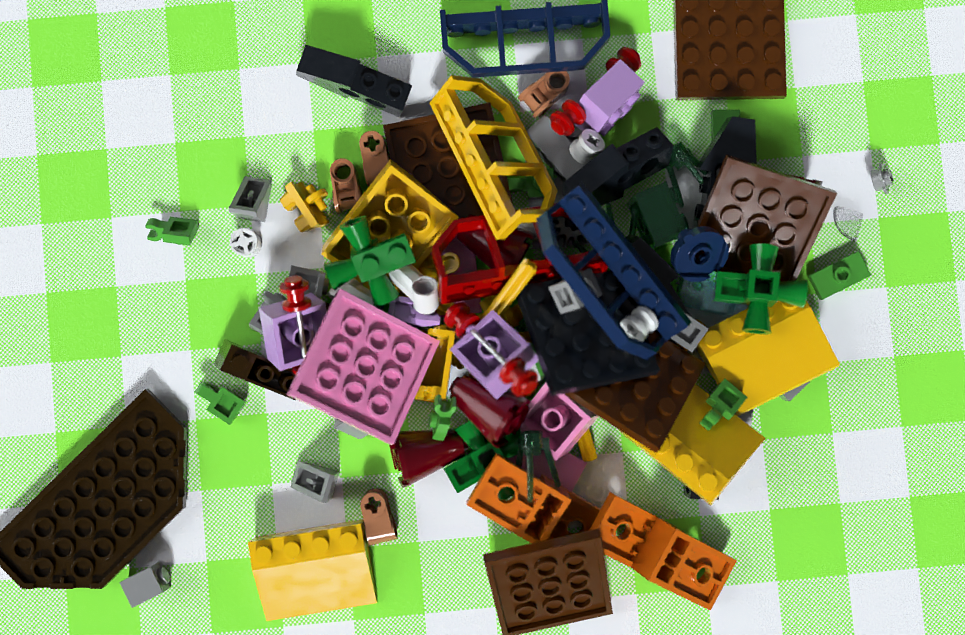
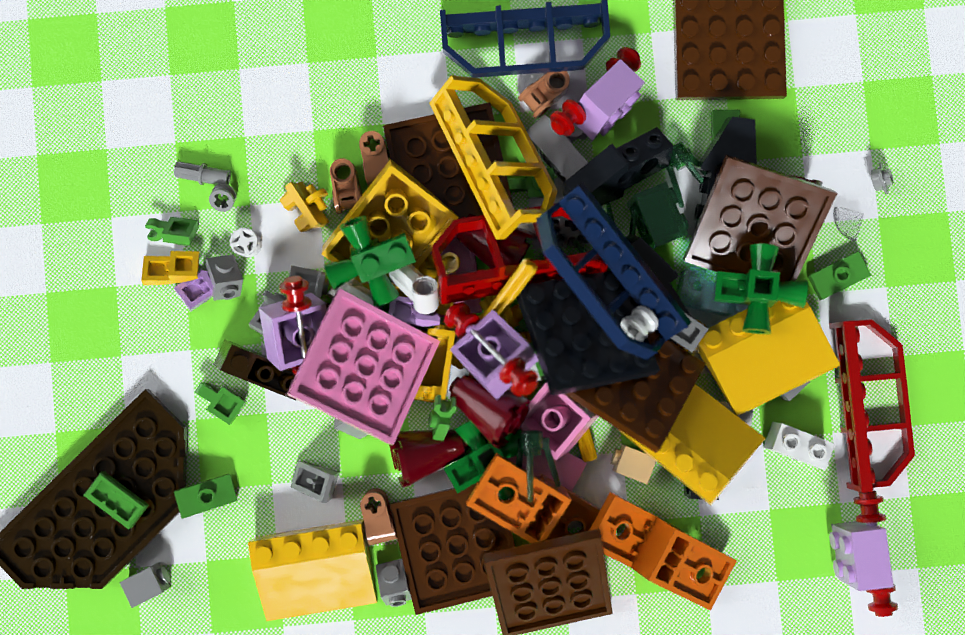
light grey slope [229,176,272,222] -> none
black brick [296,45,412,117] -> none
light grey brick [548,268,603,314] -> none
white wheel [569,129,605,165] -> none
dark blue plate [670,226,729,282] -> none
bright green plate [700,378,747,431] -> none
none -> bright green plate [83,471,149,529]
none -> yellow slope [141,251,200,285]
none -> light grey axle [174,161,231,185]
none -> lavender slope [174,270,213,312]
none -> bright green plate [174,473,238,519]
none -> light grey bracket [206,254,243,301]
none -> light grey bush [209,183,237,212]
none -> light grey bracket [376,559,412,607]
none -> reddish brown plate [389,482,515,615]
none -> tan brick [610,444,656,485]
none -> white brick [763,422,835,470]
none -> red plate [829,319,915,493]
none -> lavender brick [829,491,898,617]

